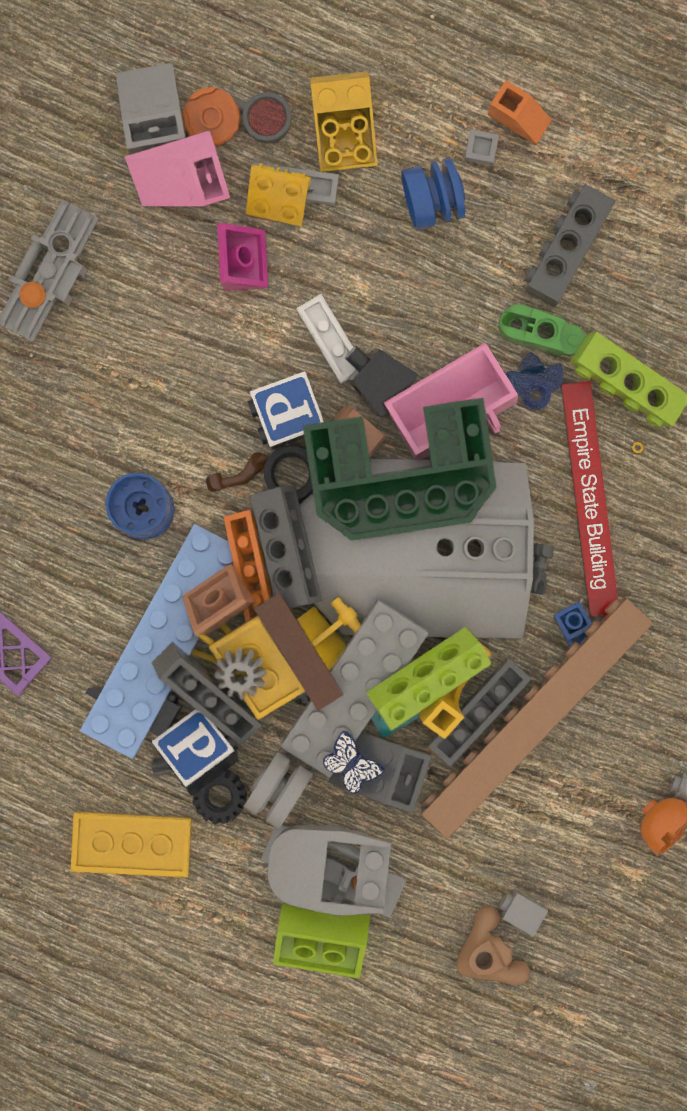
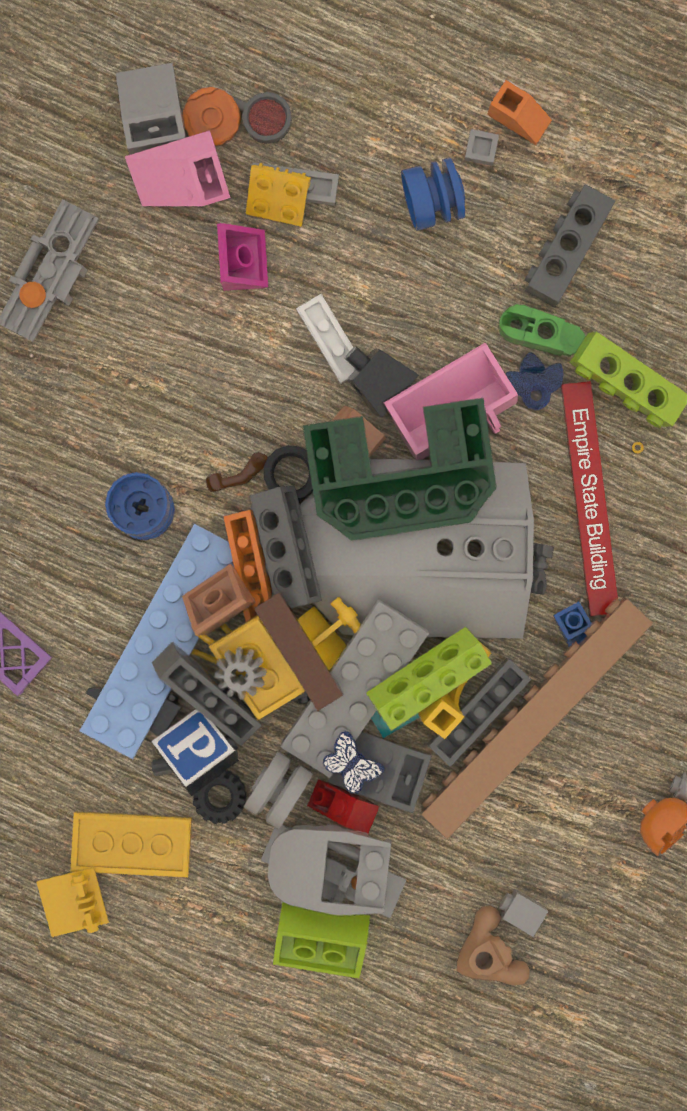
piece [247,371,324,450] -> none
yellow slope [310,71,378,172] -> none
none -> yellow hinge [37,867,109,937]
none -> red slope [307,779,380,833]

